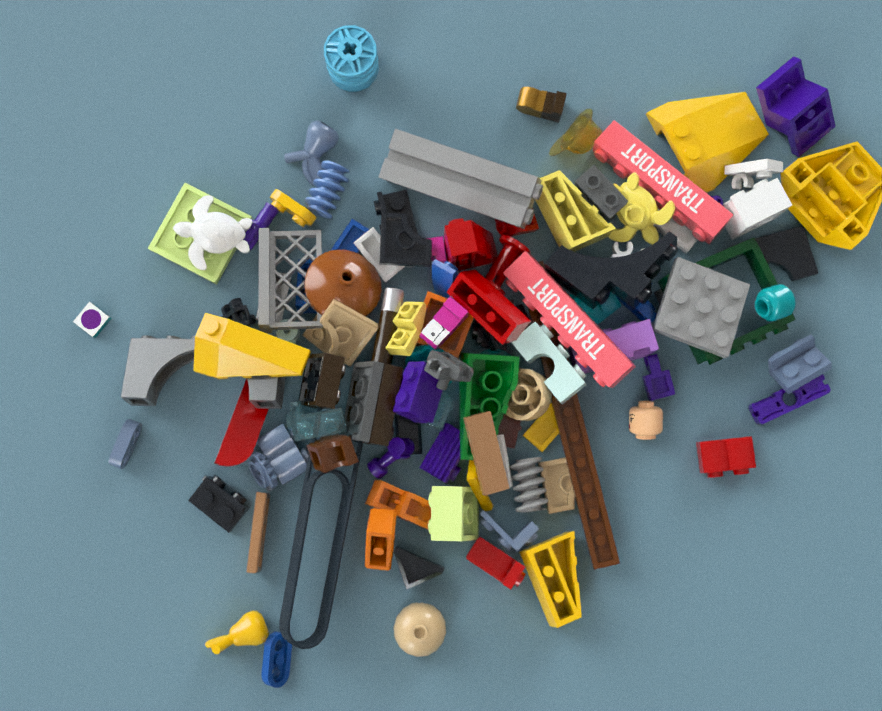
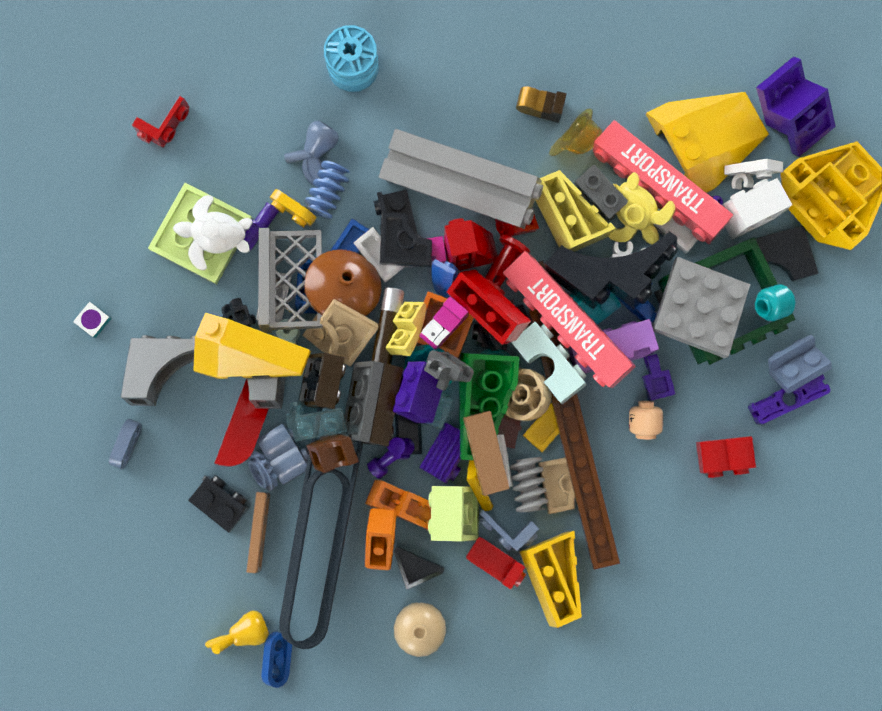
none -> red bracket [132,96,189,148]

